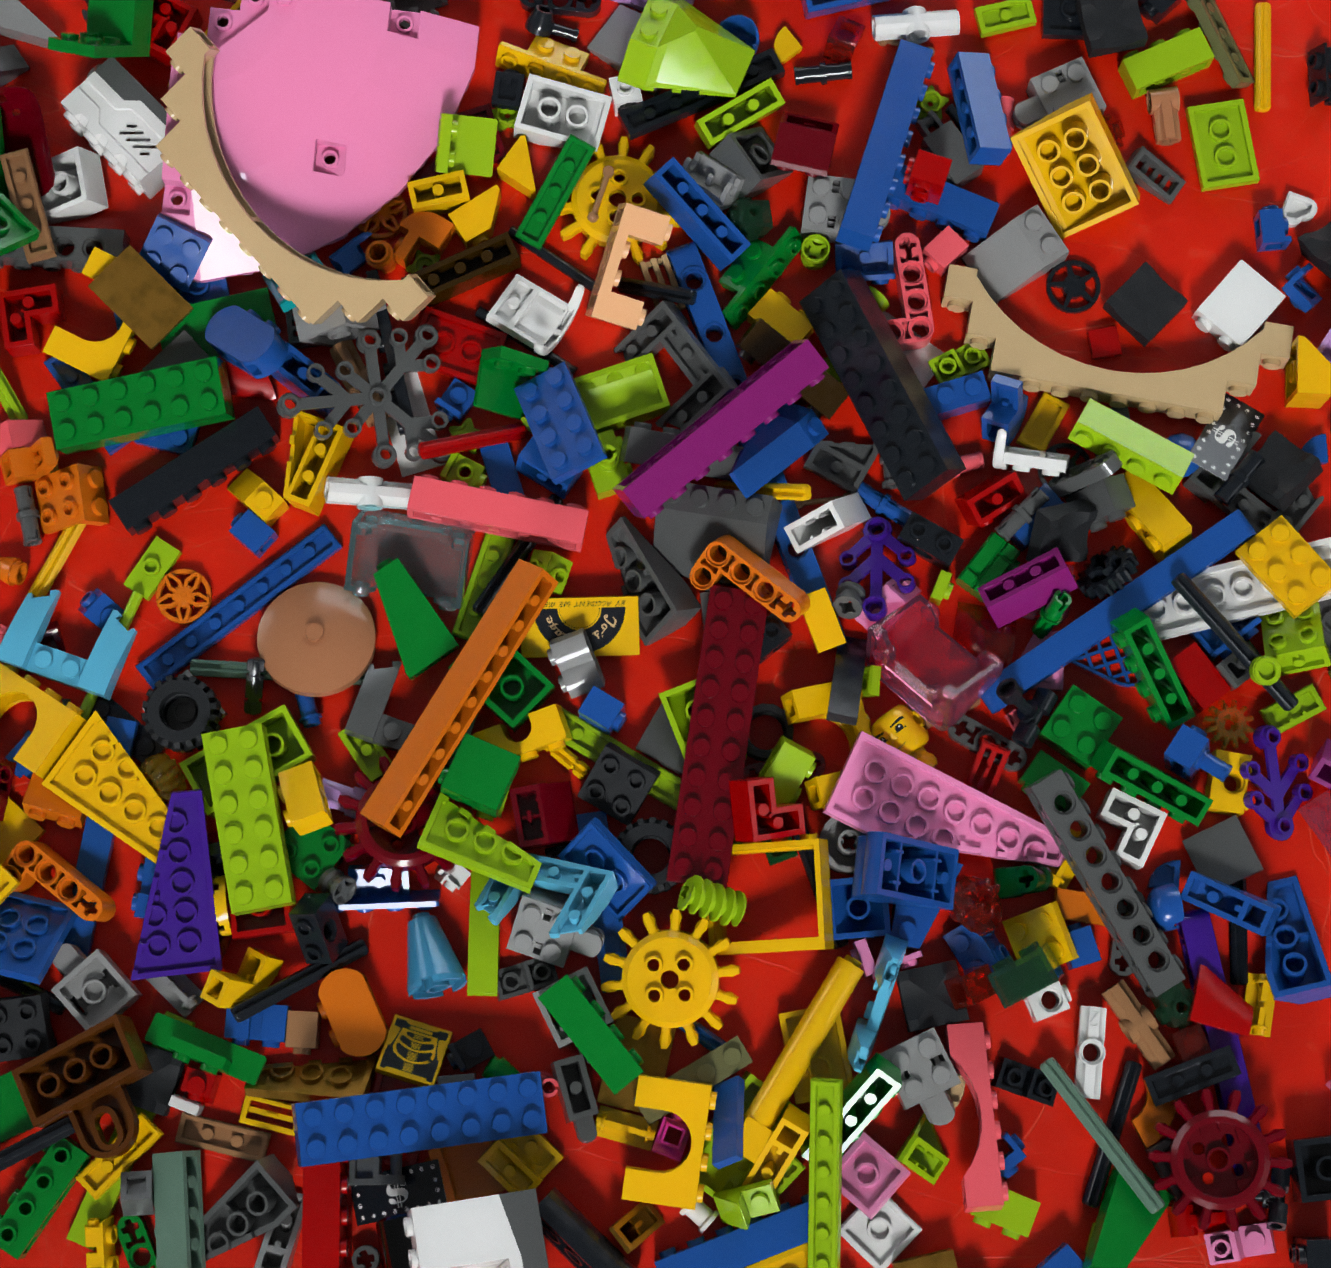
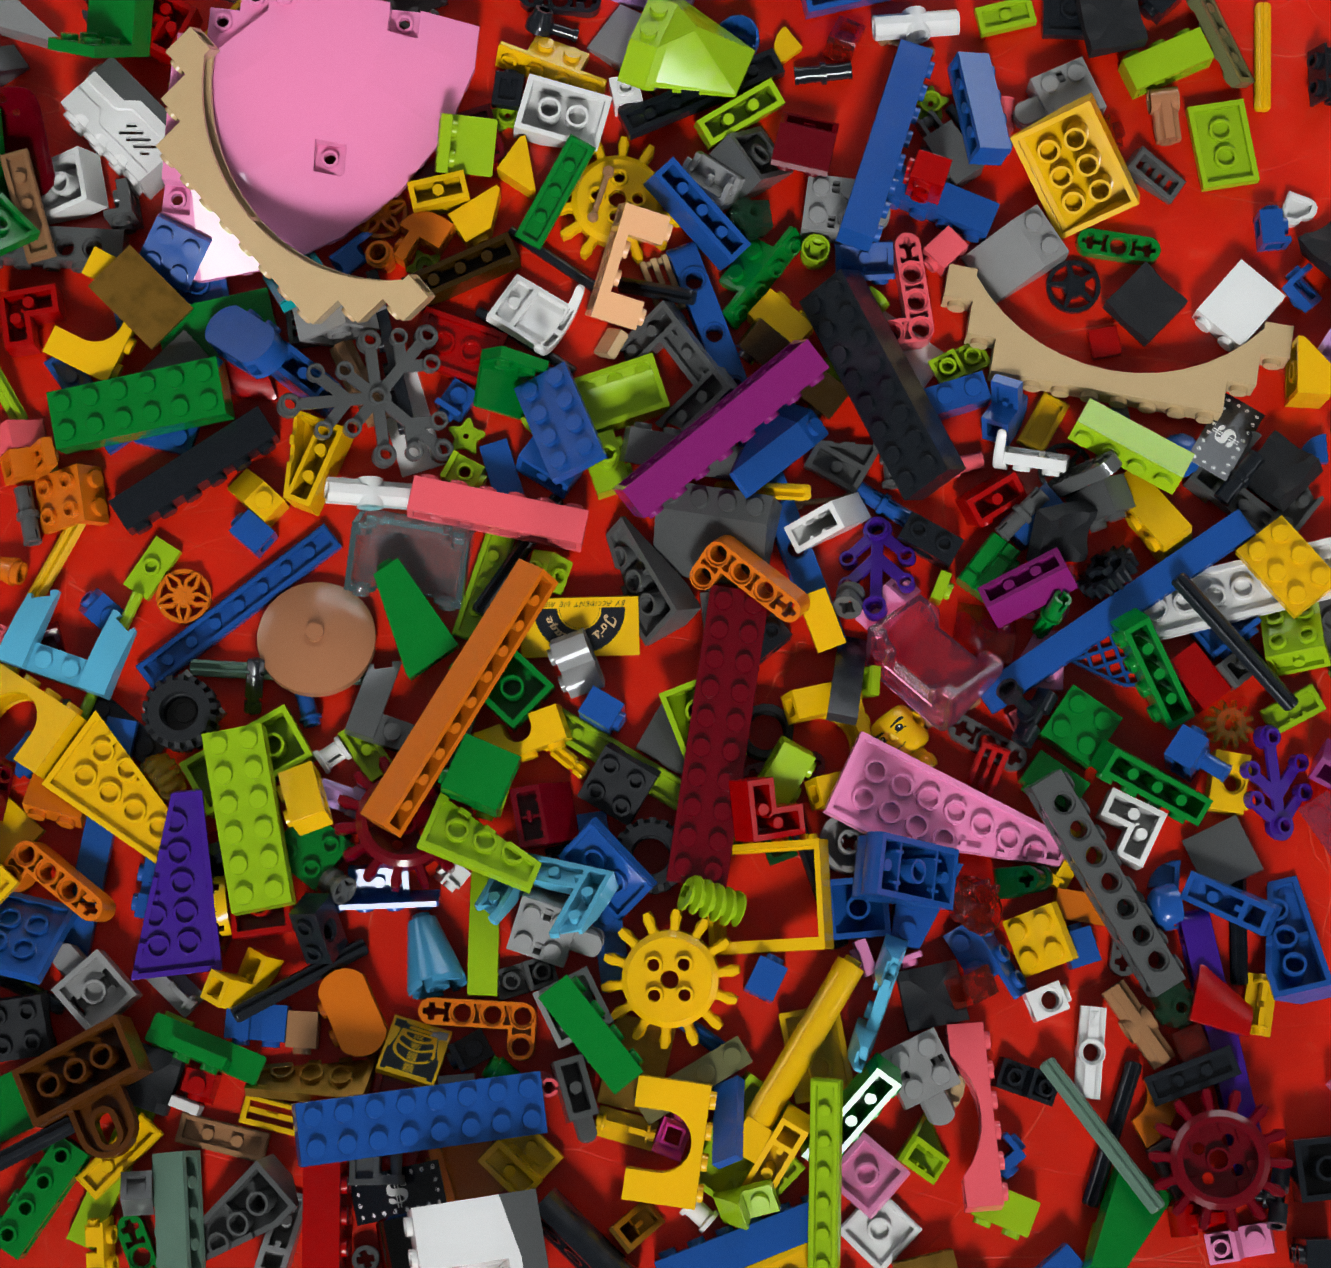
red axle [418,422,527,460] -> none
clear green brick [987,941,1065,1008] -> none
lime tile [1249,656,1281,686] -> none
none -> dark grey bracket [103,178,144,235]
none -> white bush [313,736,352,774]
none -> orange beam [418,997,538,1061]
none -> tan tile [594,328,628,359]
none -> blue brick [743,953,788,1003]
none -> green beam [1075,228,1161,266]

